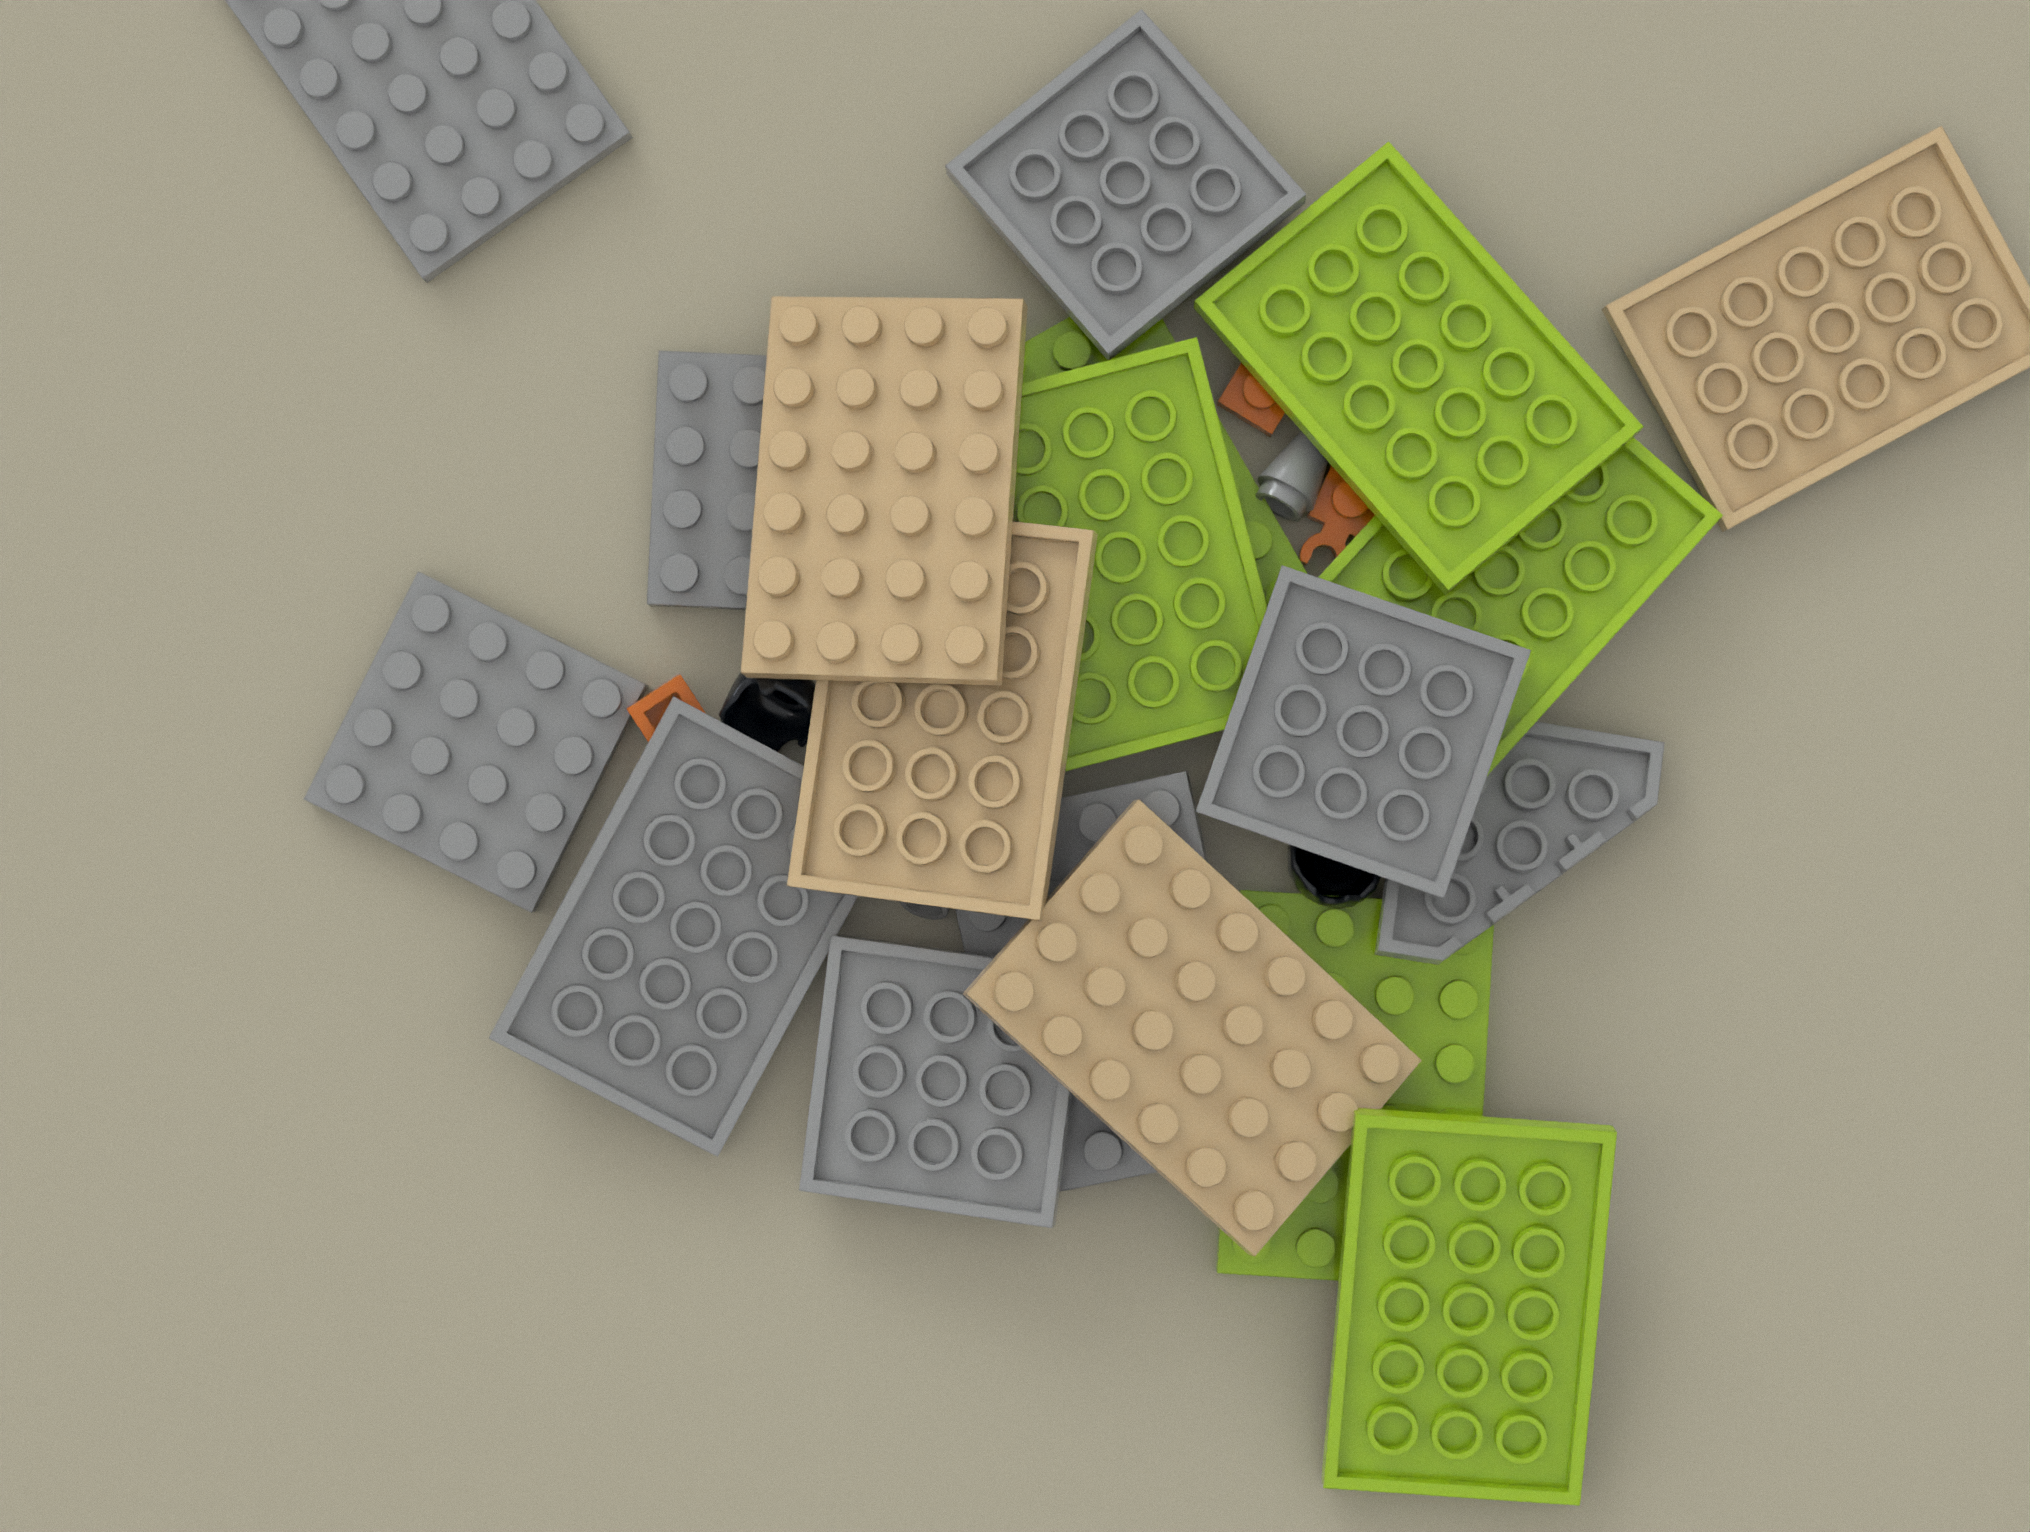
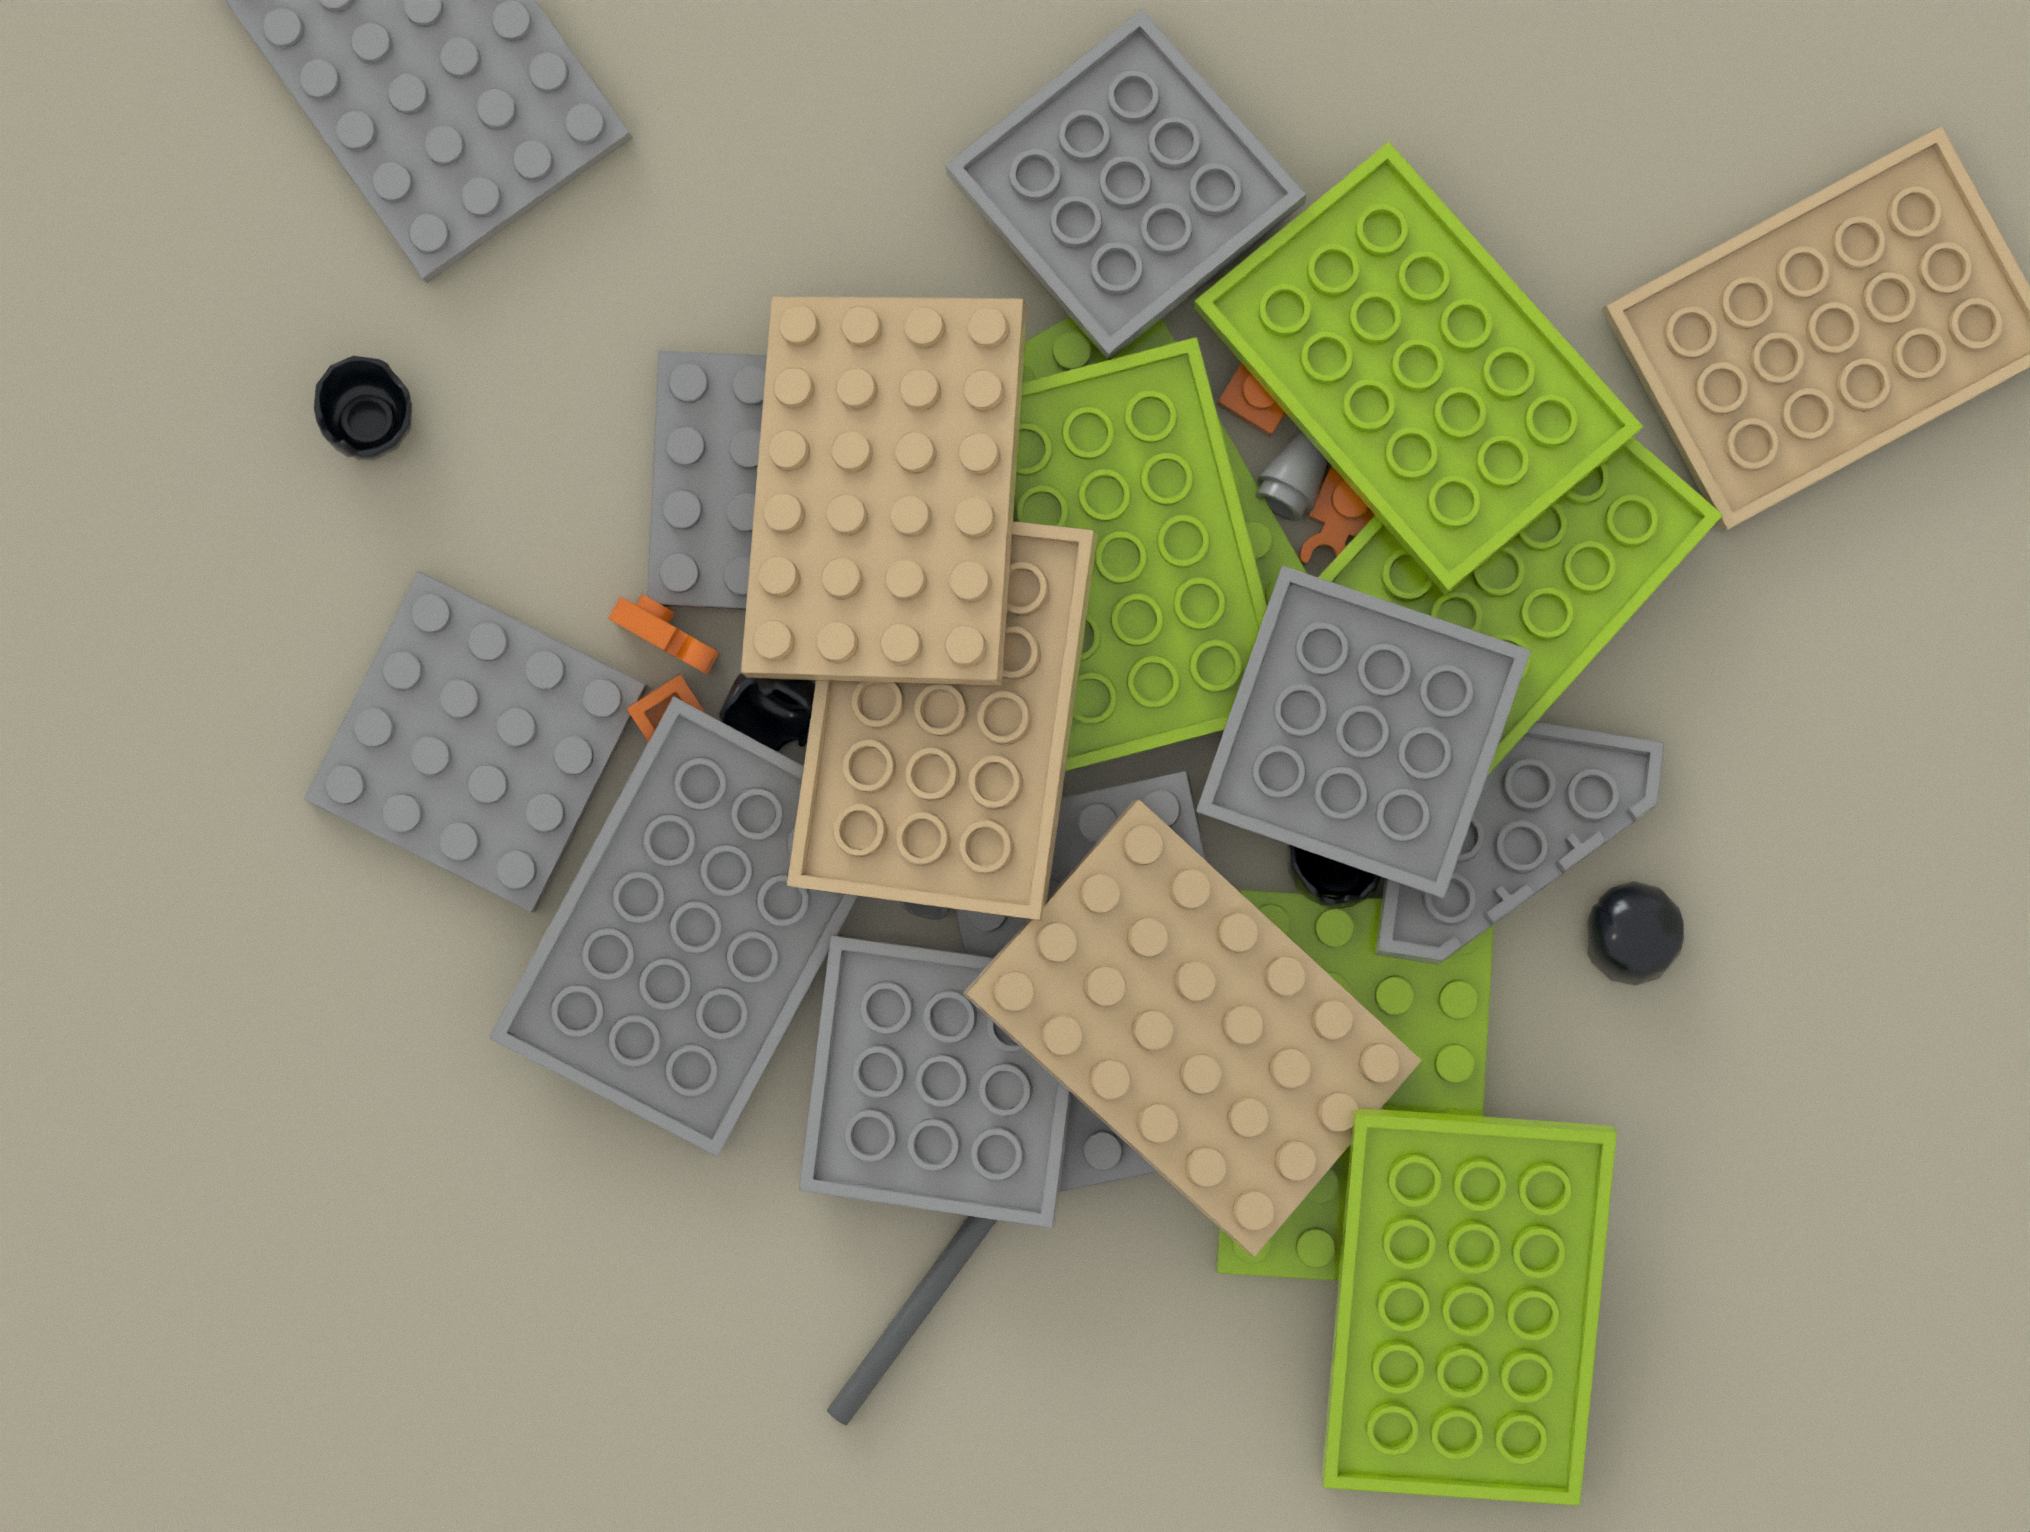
none -> black hair [313,355,412,460]
none -> orange plate [608,594,720,675]
none -> dark grey bar [827,1216,997,1425]
none -> black hair [1587,881,1684,986]

